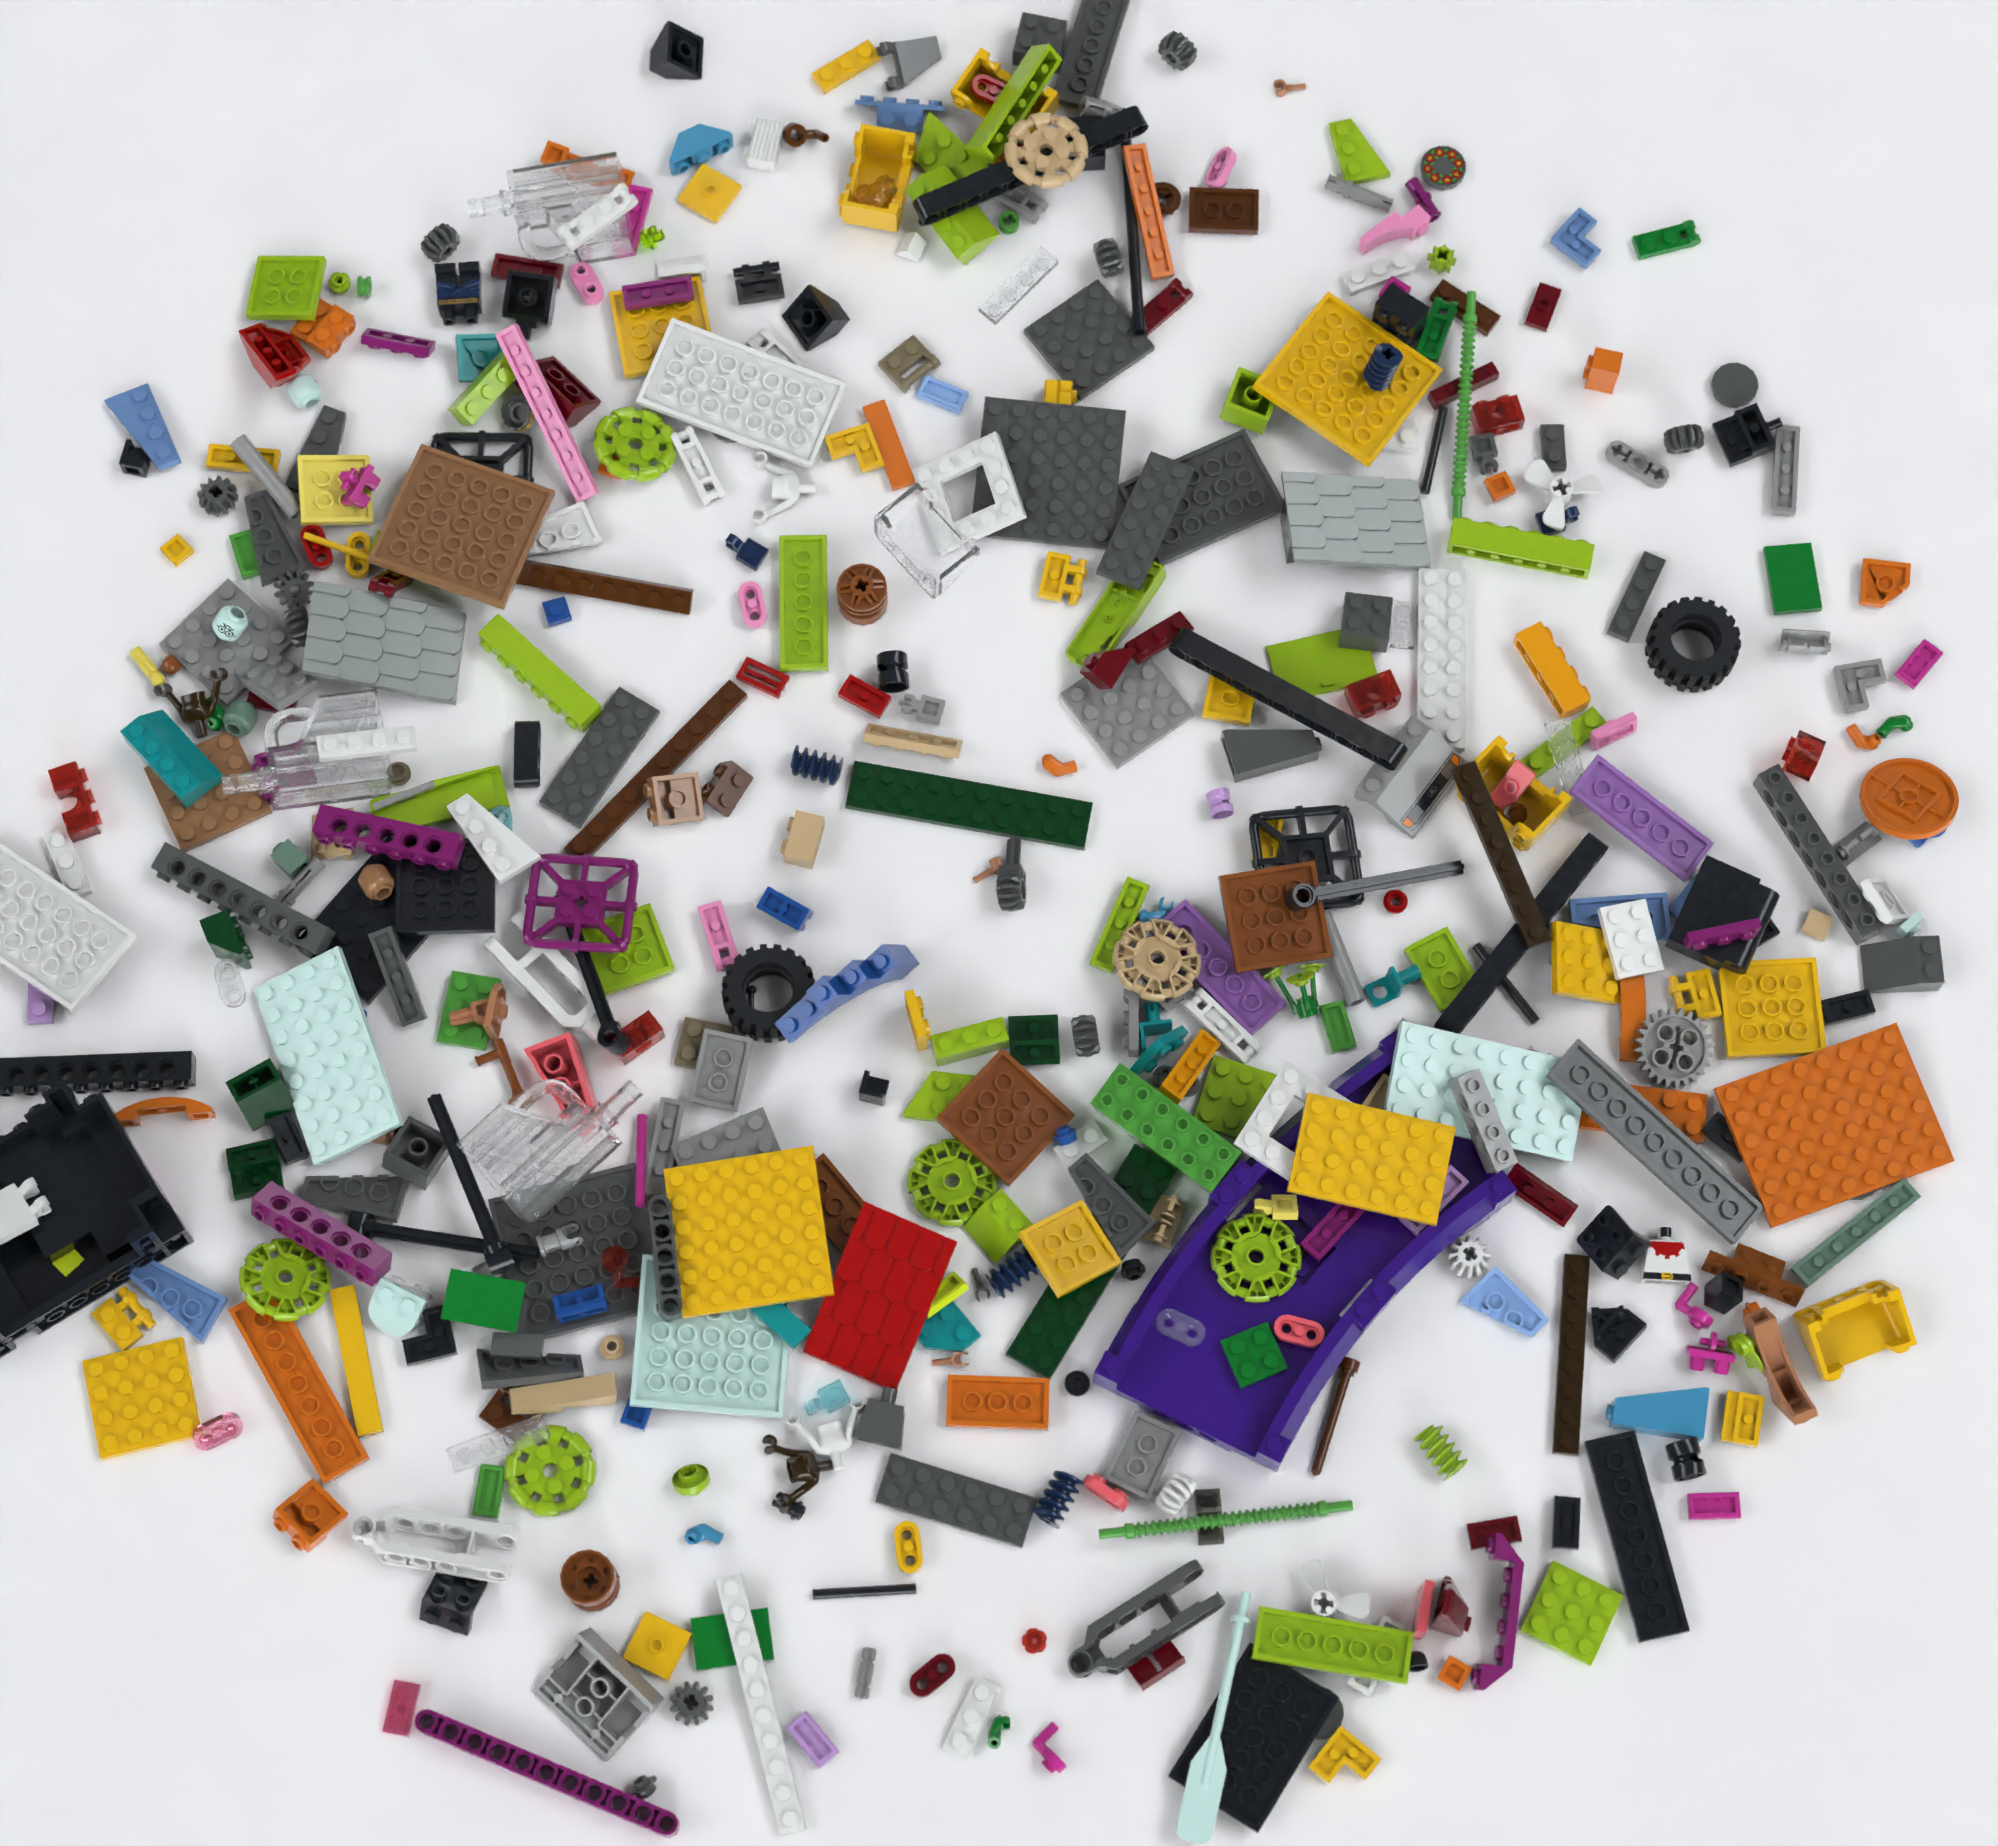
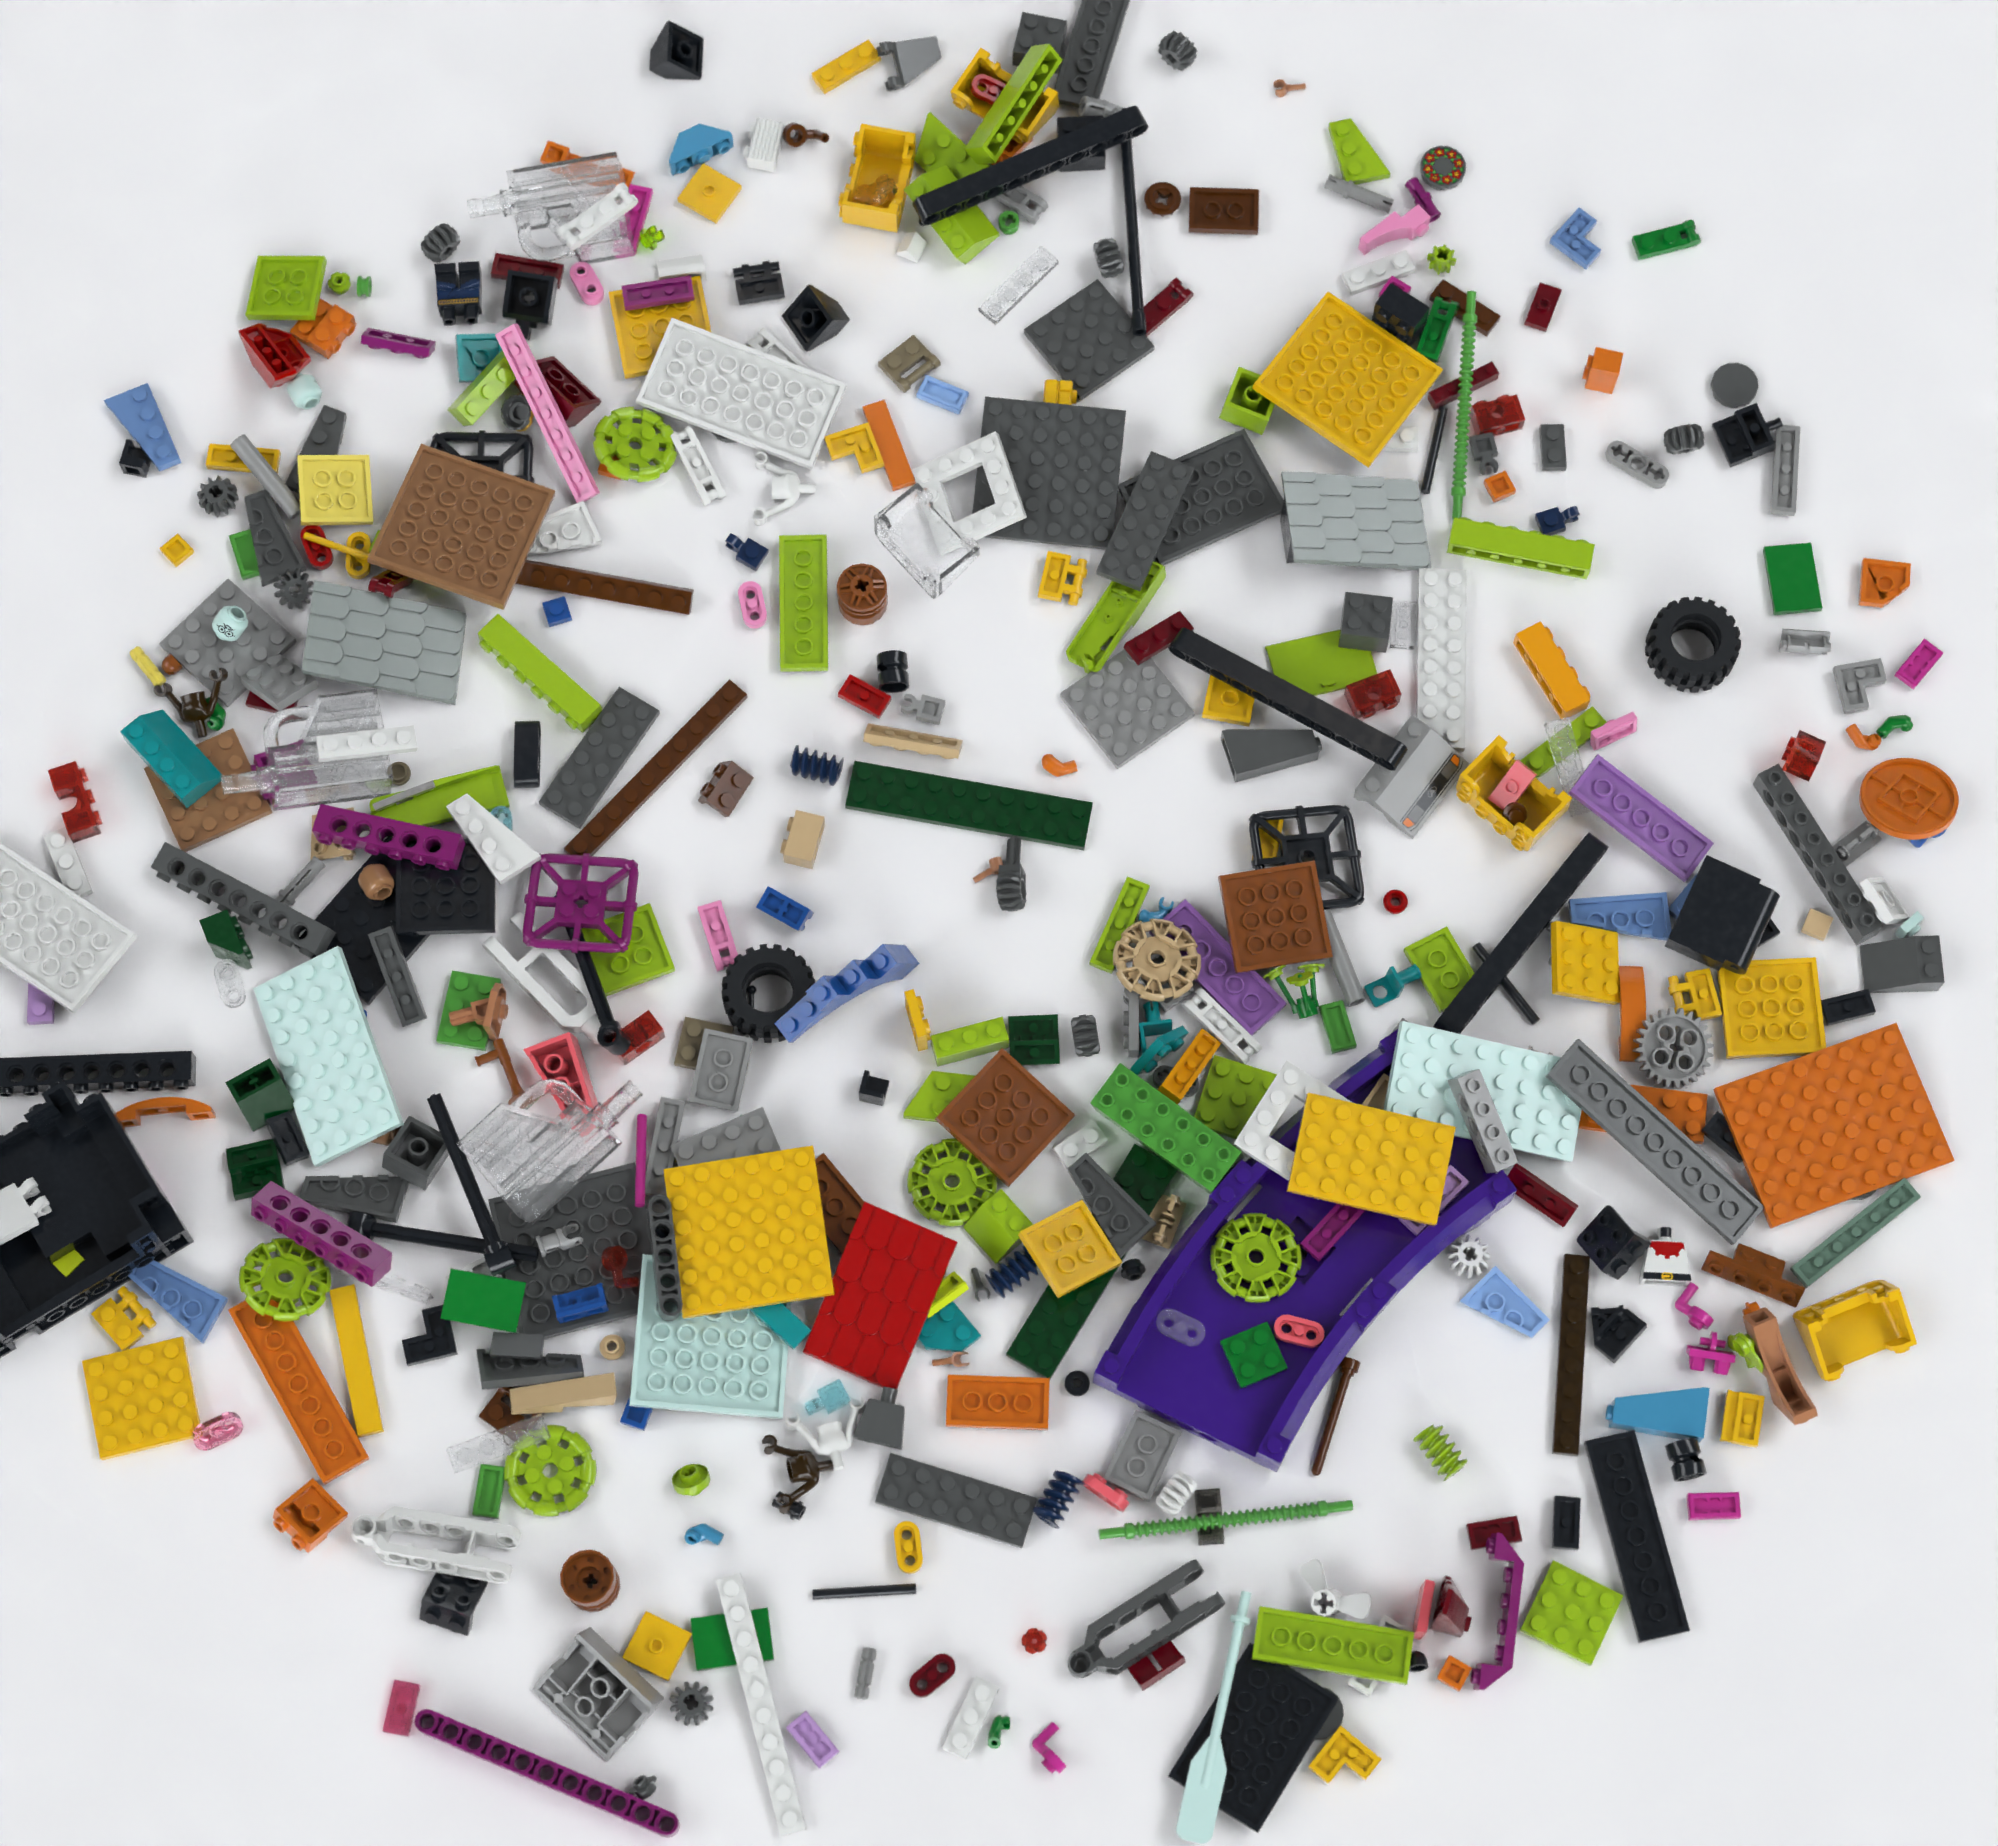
sand green head [222,700,259,736] -> none
sand green brick [270,839,310,880] -> none
dark grey gear [283,605,309,648] -> none
dark pink hips [338,464,381,509] -> none
light aqua slope [368,1277,428,1336] -> none
medium nougat plate [643,772,705,827] -> none
red tile [736,657,790,699] -> none
medium blue bracket [855,95,947,133] -> none
tan plate [1004,112,1088,189] -> none
blue plate [1053,1125,1077,1146] -> none
dark red slope [1079,647,1136,690] -> none
orange plate [1122,143,1175,280] -> none
bright pink plate [1204,147,1237,188] -> none
lavender wheel [1206,788,1235,820] -> none
light yellow plate [1253,1194,1298,1220] -> none
piece [1284,860,1465,911] -> none
dark blue piece [1363,343,1403,391] -> none
dark brown plate [1451,761,1551,950] -> none
white piece [1524,459,1601,531] -> none
white plate [1597,899,1664,981] -> none
dark grey plate [1606,551,1666,643] -> none
magenta plate [1683,918,1762,950] -> none
black panel [1704,1271,1743,1314] -> none

